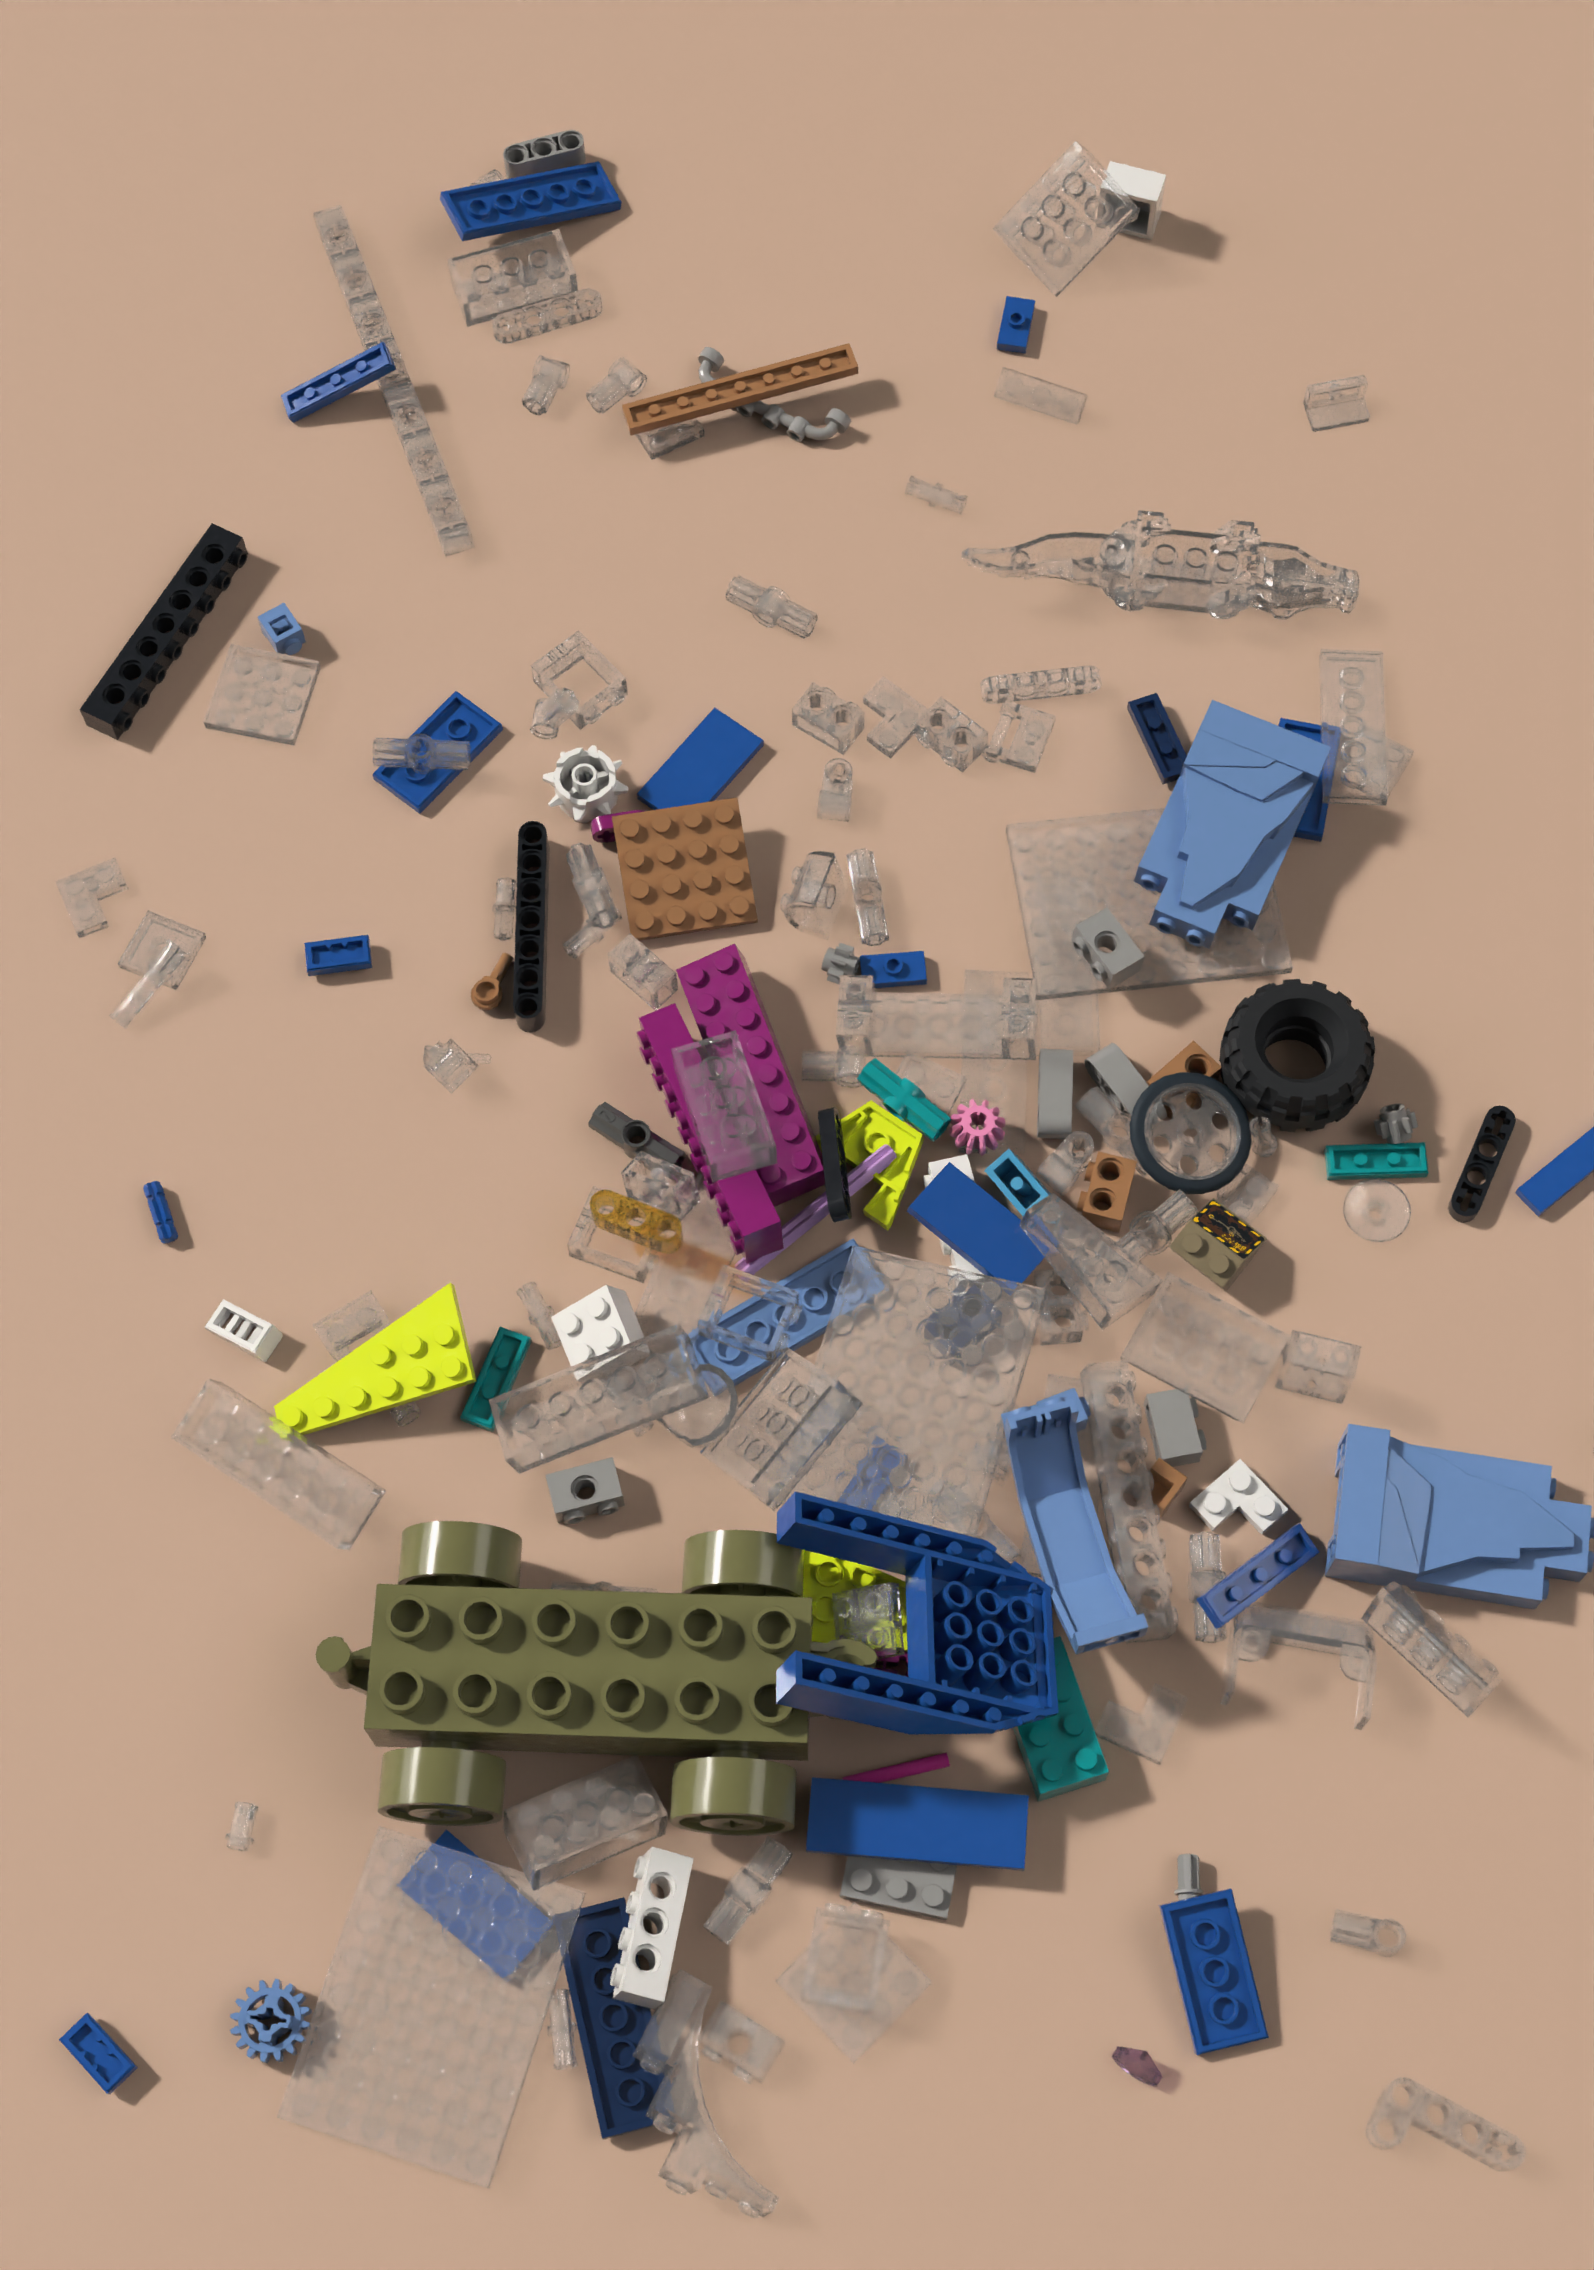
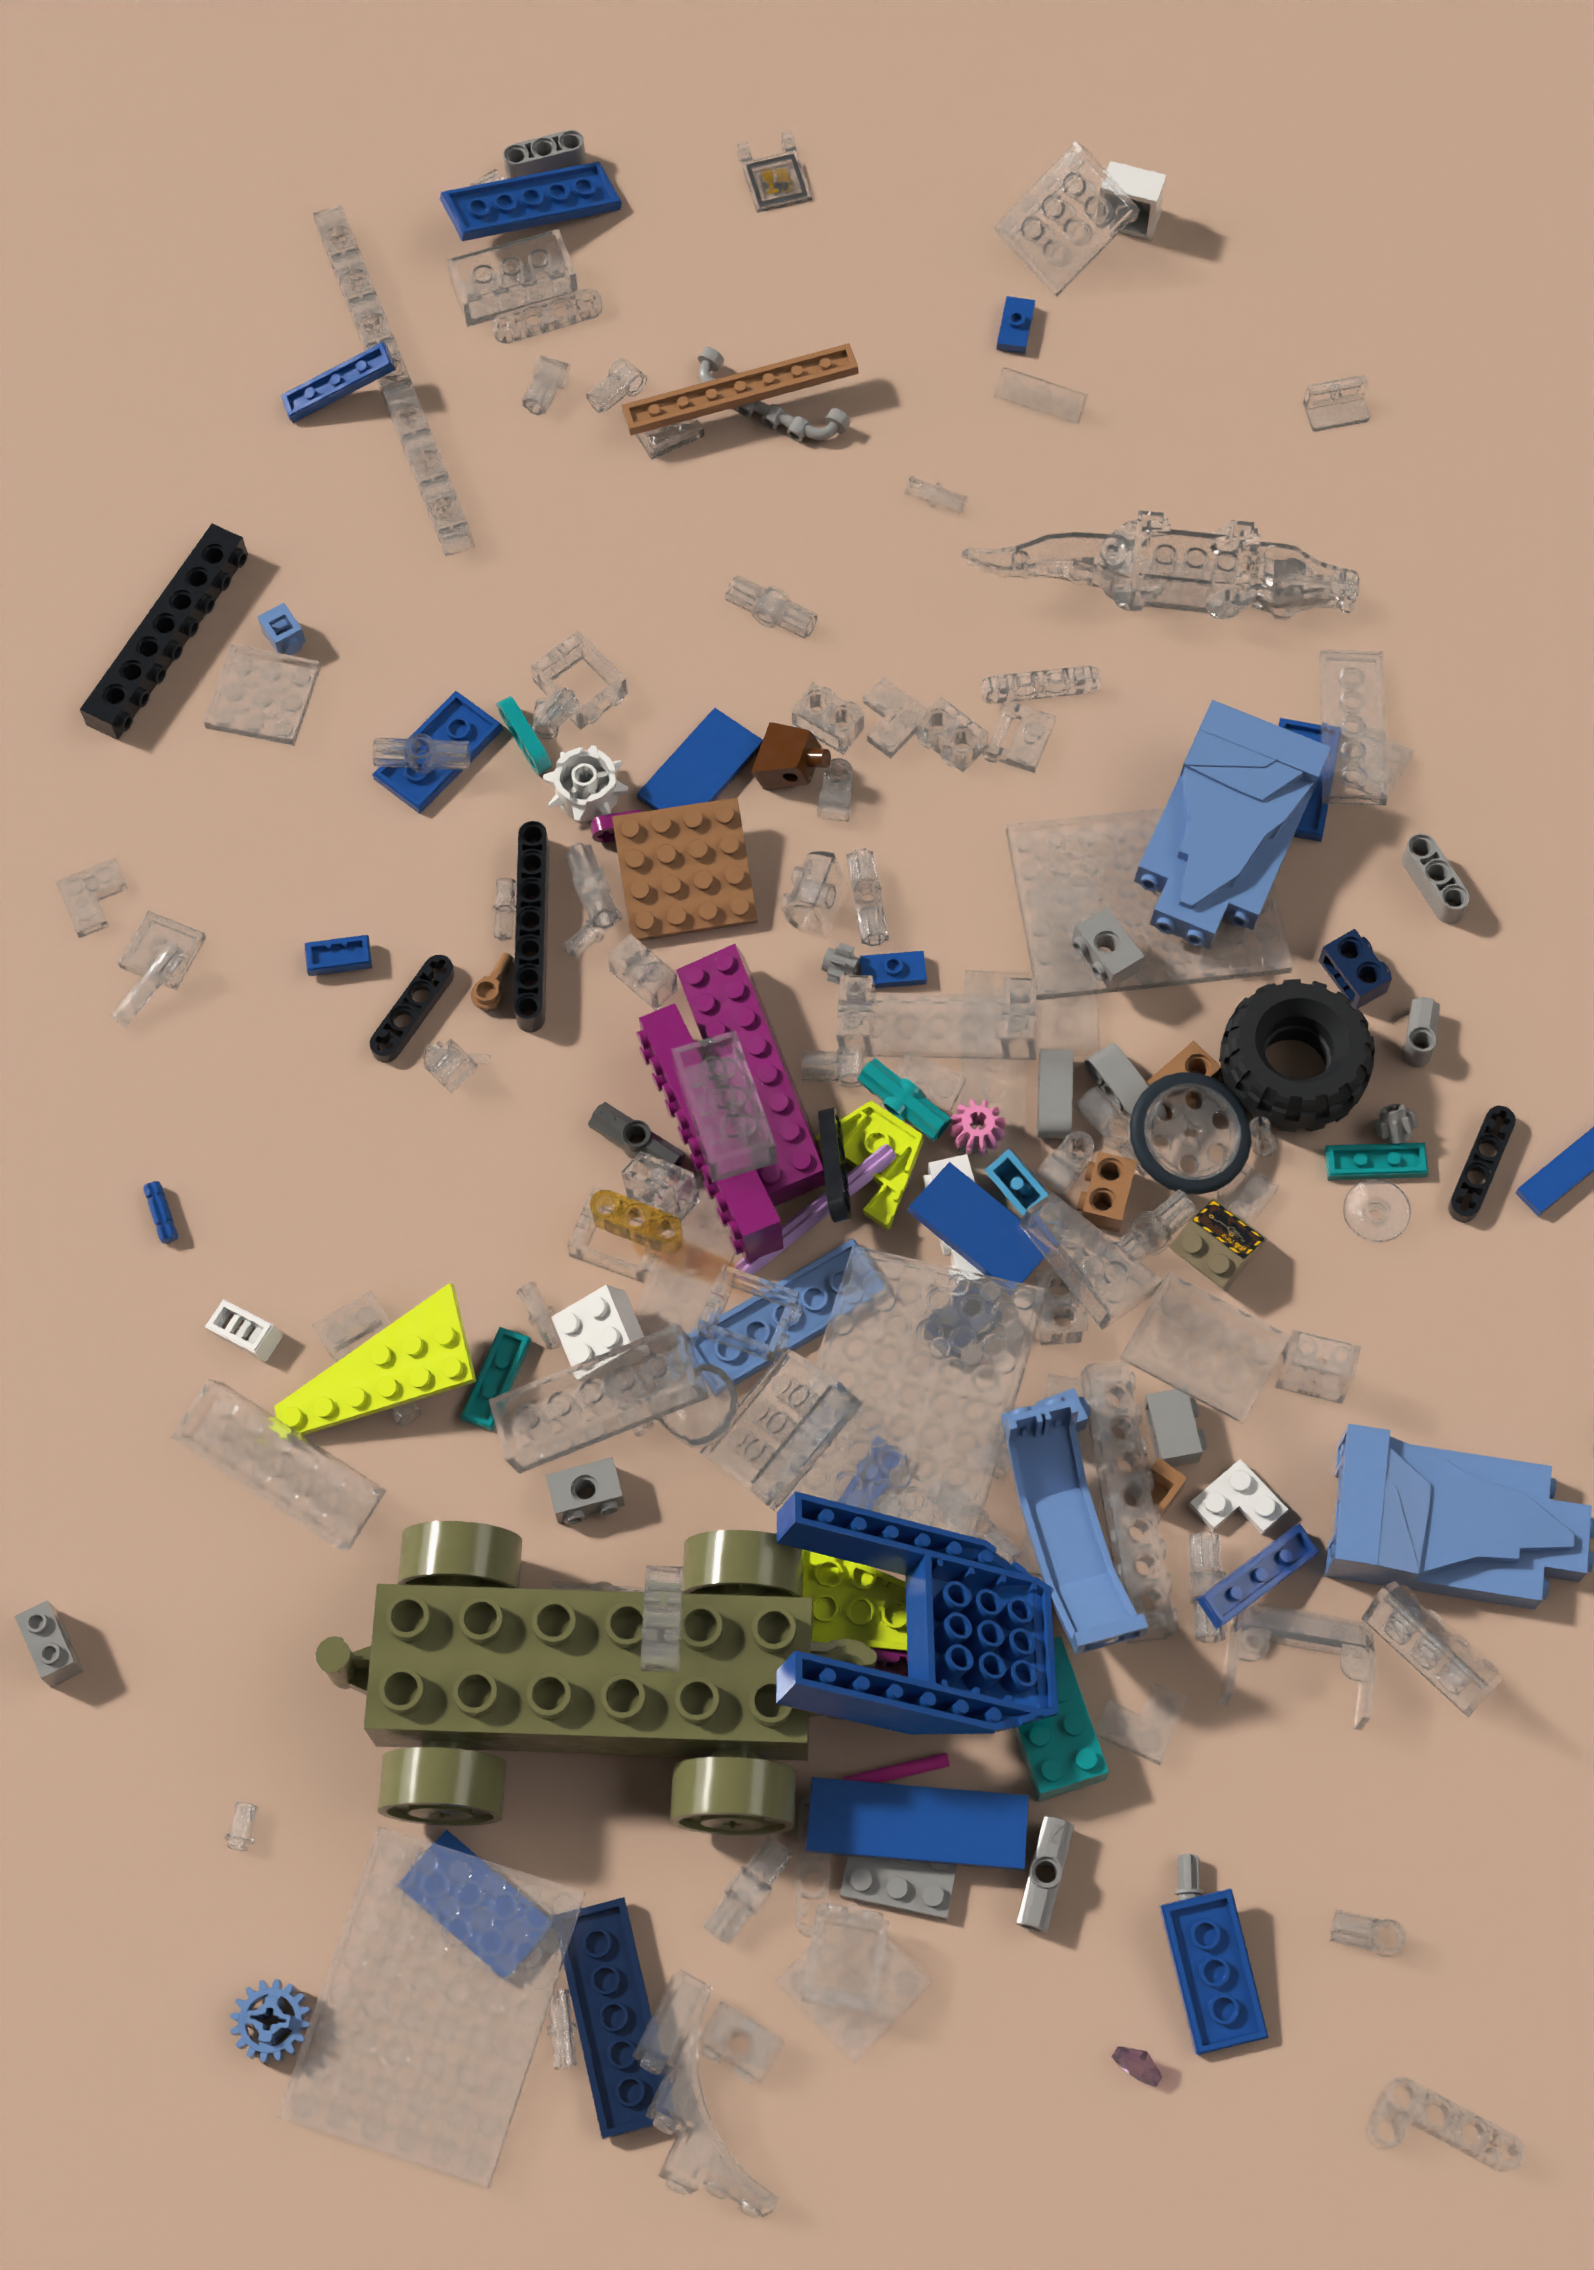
blue plate [59,2012,138,2095] -> none
clear brick [503,1755,668,1891] -> none
white brick [610,1847,694,2010] -> none
clear plate [832,1582,904,1660] -> none
dark blue plate [1127,693,1187,784] -> none
none -> light grey brick [15,1600,84,1688]
none -> black beam [370,955,454,1063]
none -> teal beam [496,696,552,775]
none -> clear beam [641,1565,684,1672]
none -> clear flag [737,131,812,213]
none -> reddish brown torso [751,722,831,790]
none -> clear beam [795,1792,830,1938]
none -> light grey piece [1016,1816,1074,1933]
none -> dark blue brick [1318,929,1392,1009]
none -> light grey beam [1402,833,1470,924]
none -> light grey piece [1402,997,1440,1067]

